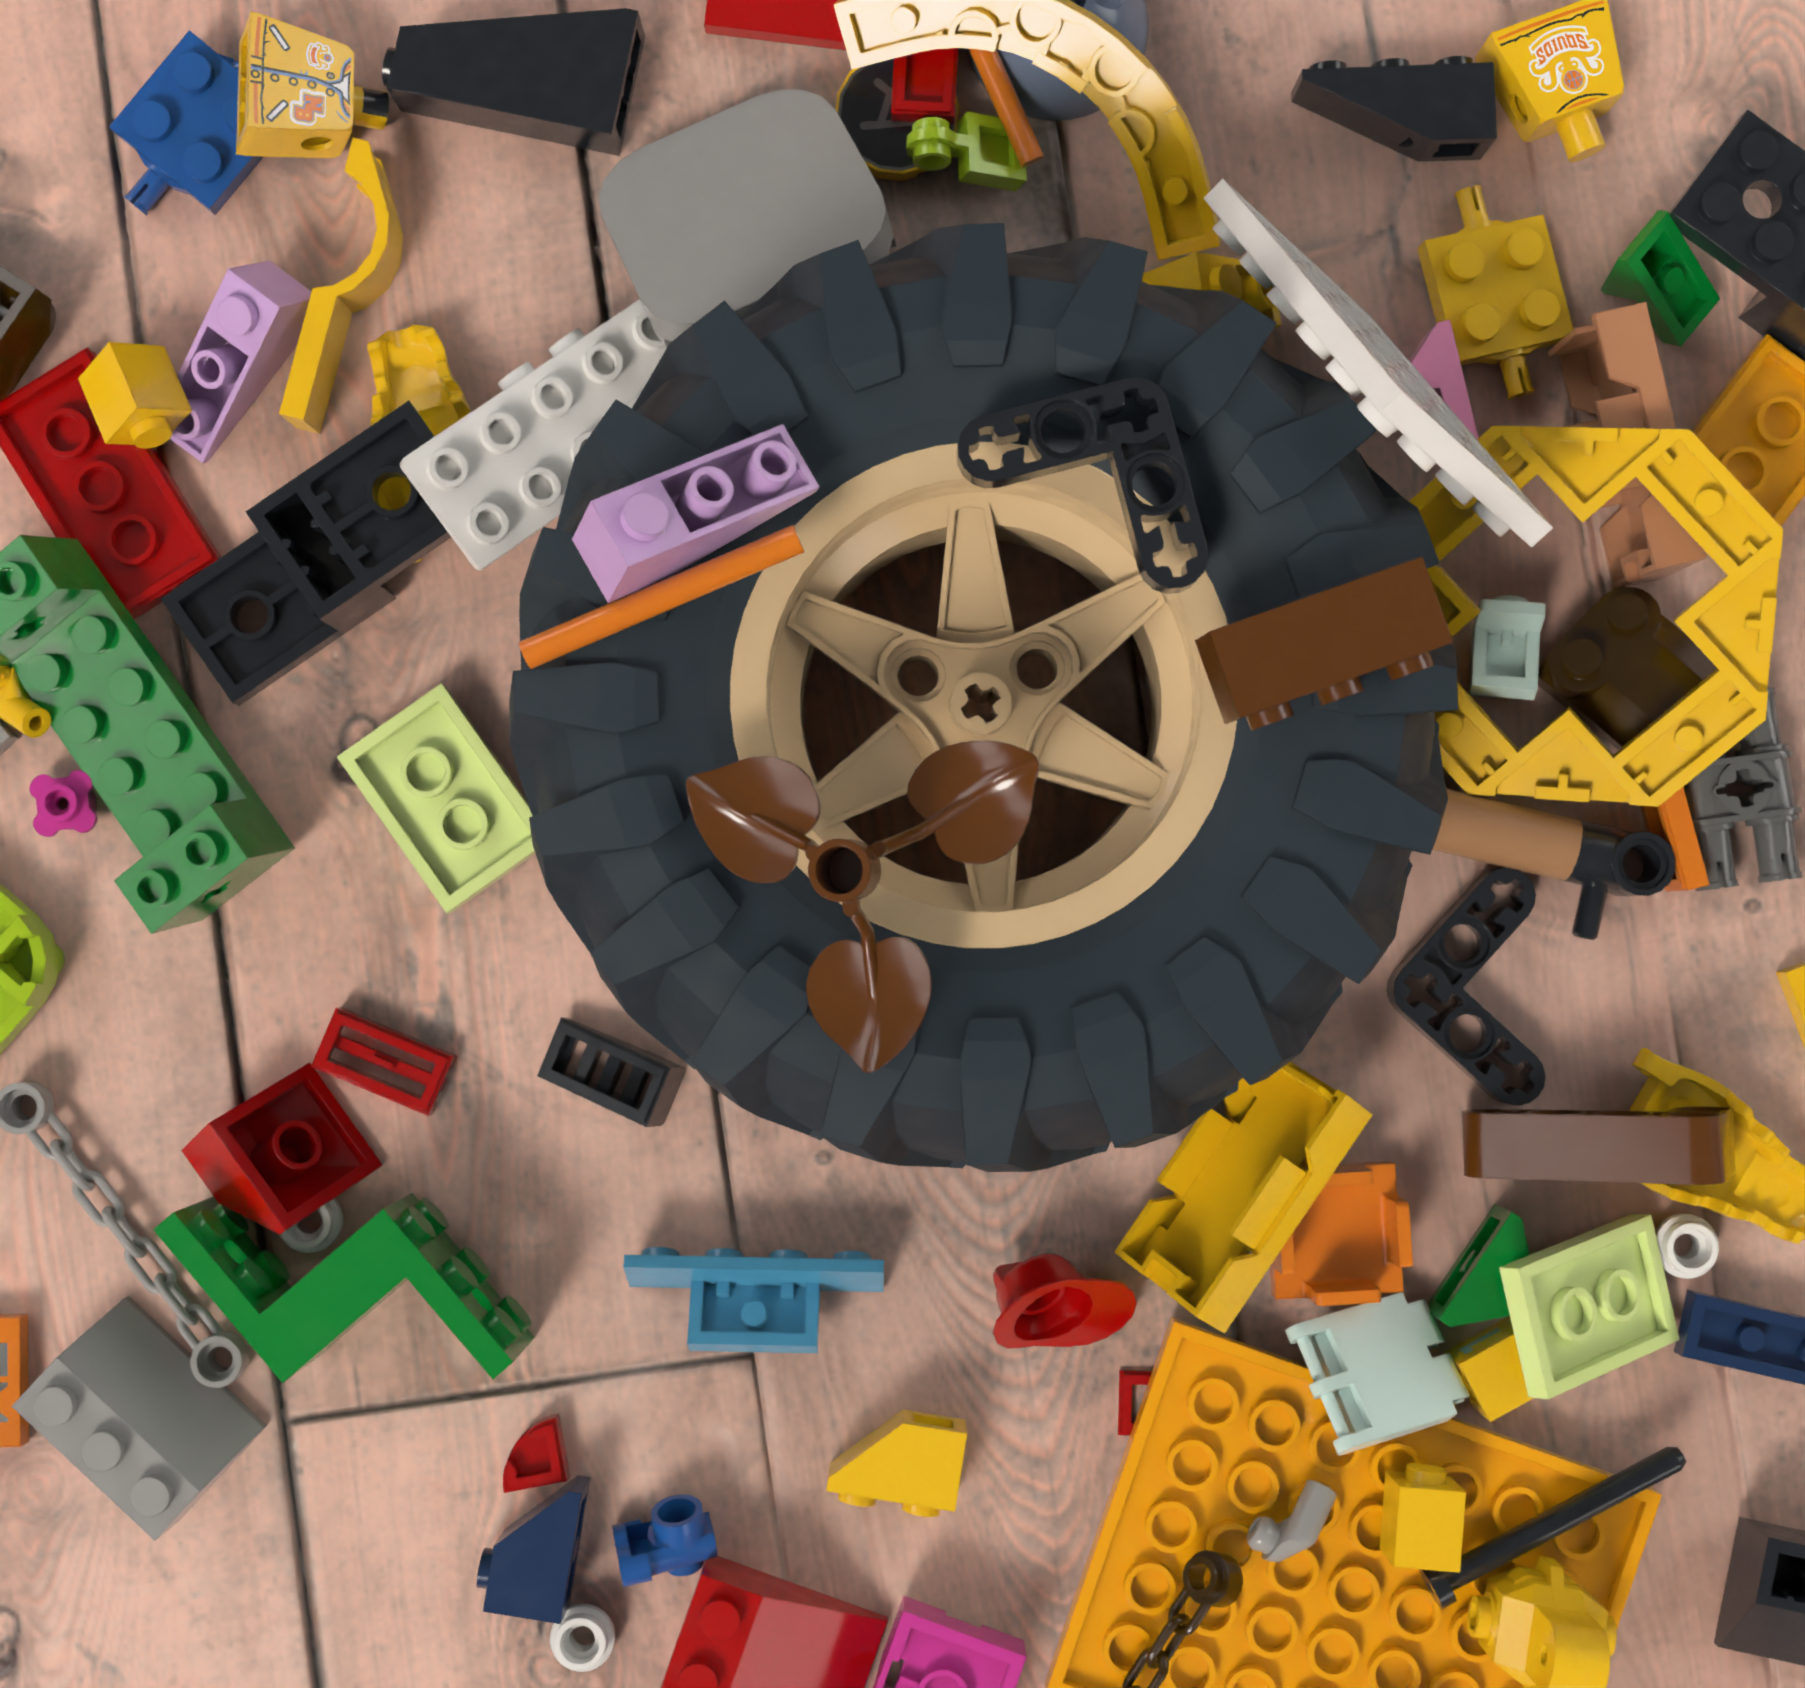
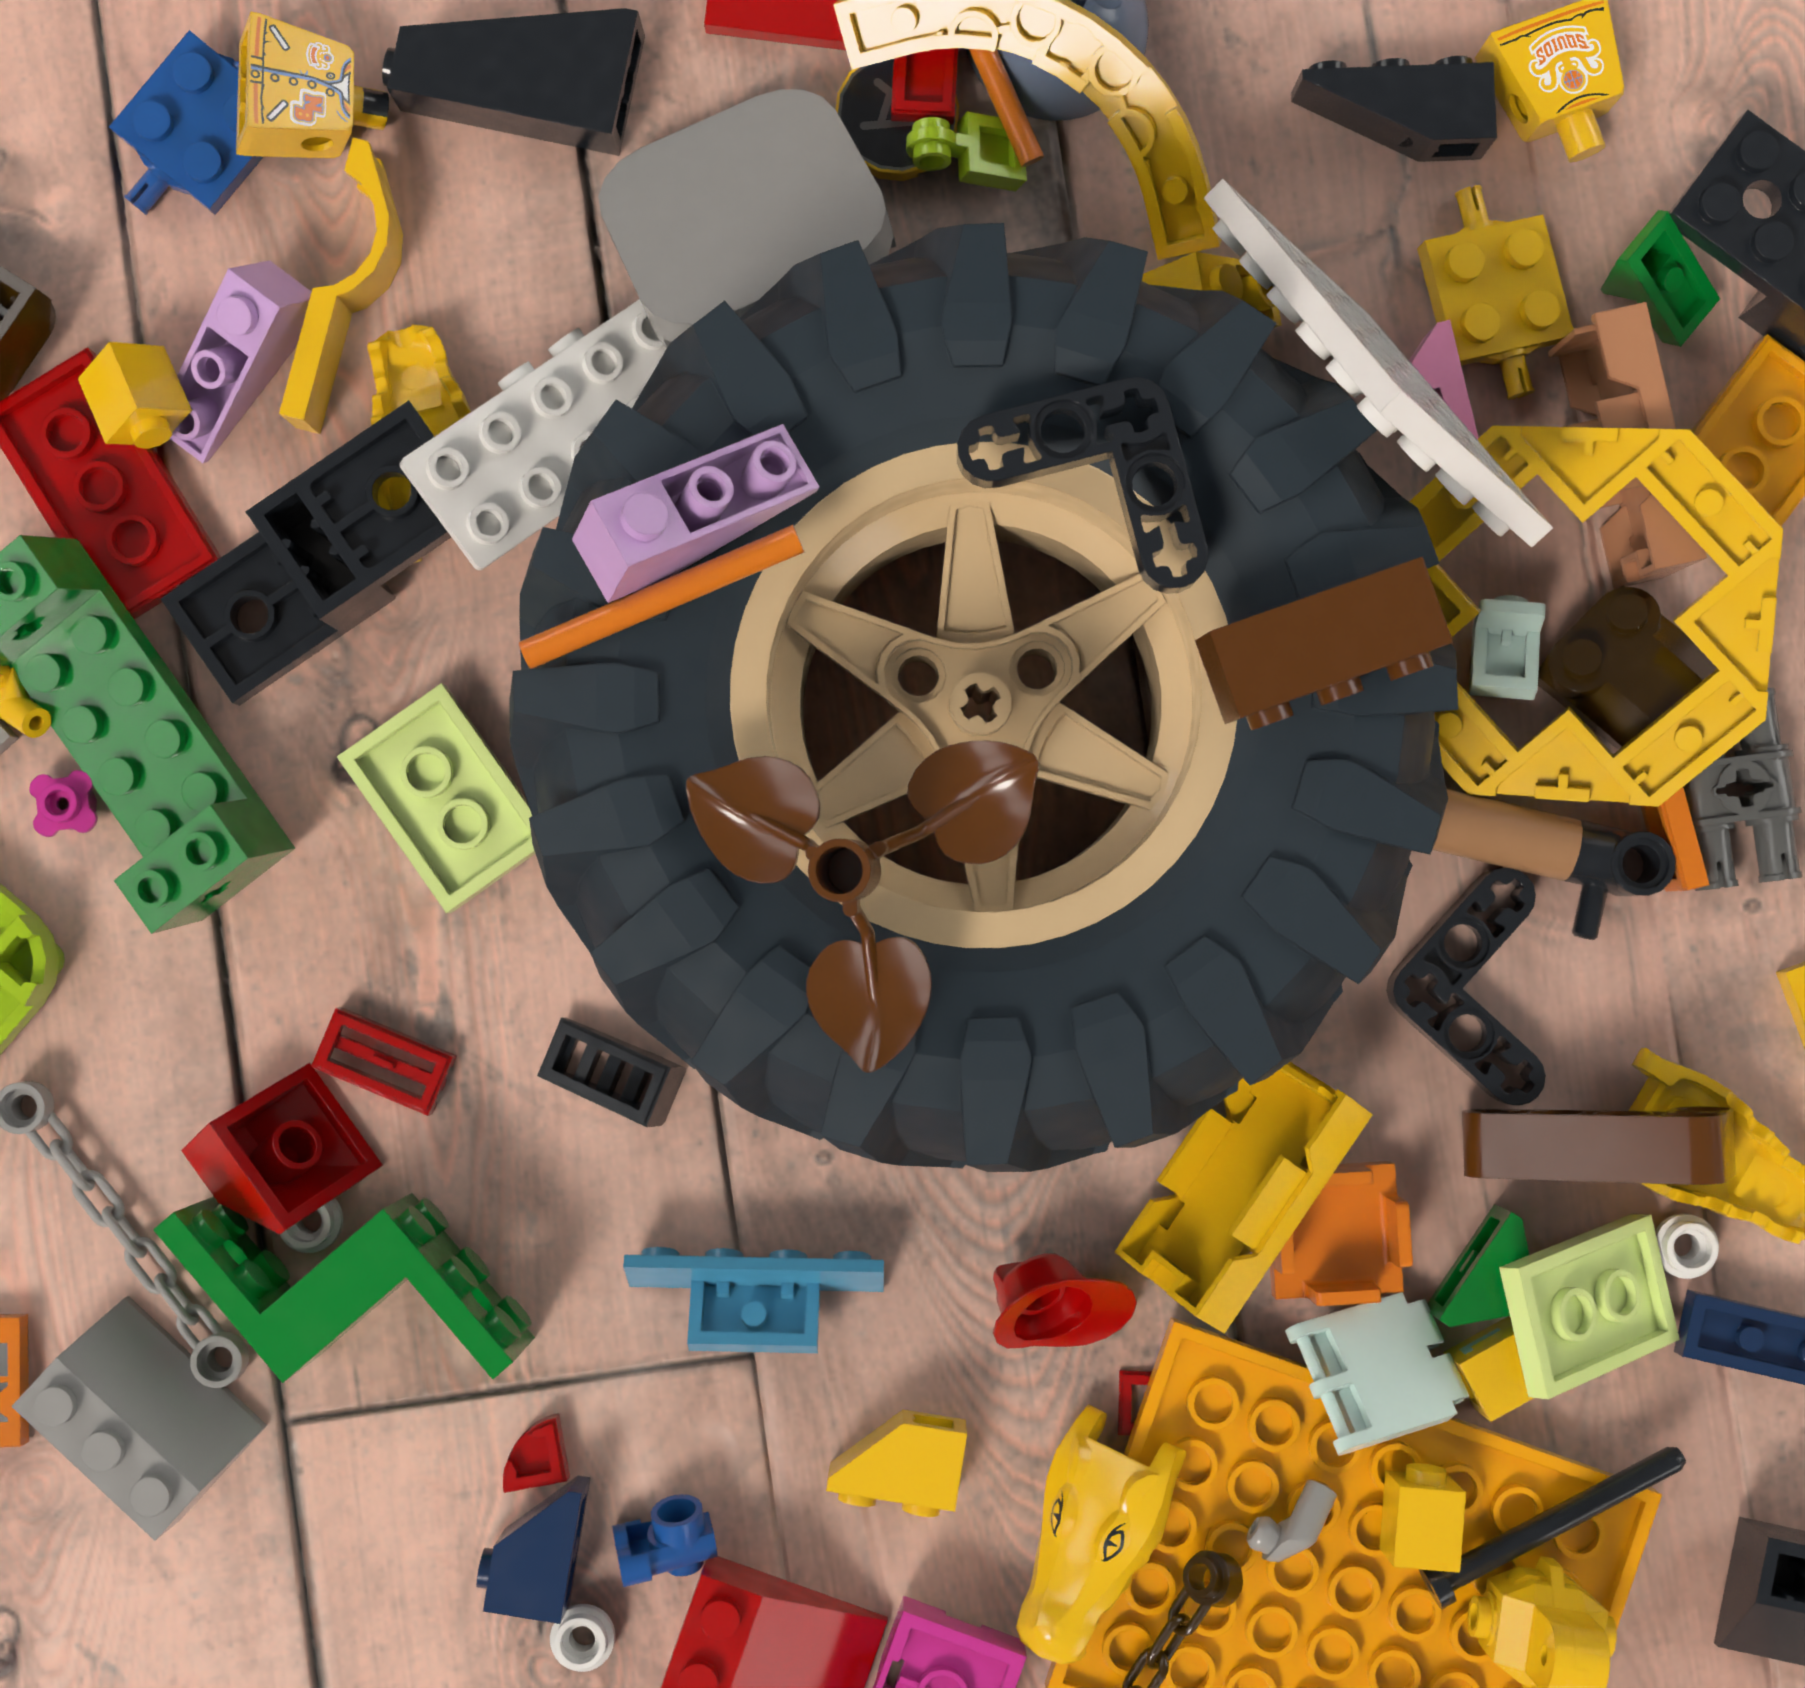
none -> yellow animal [1016,1404,1187,1664]

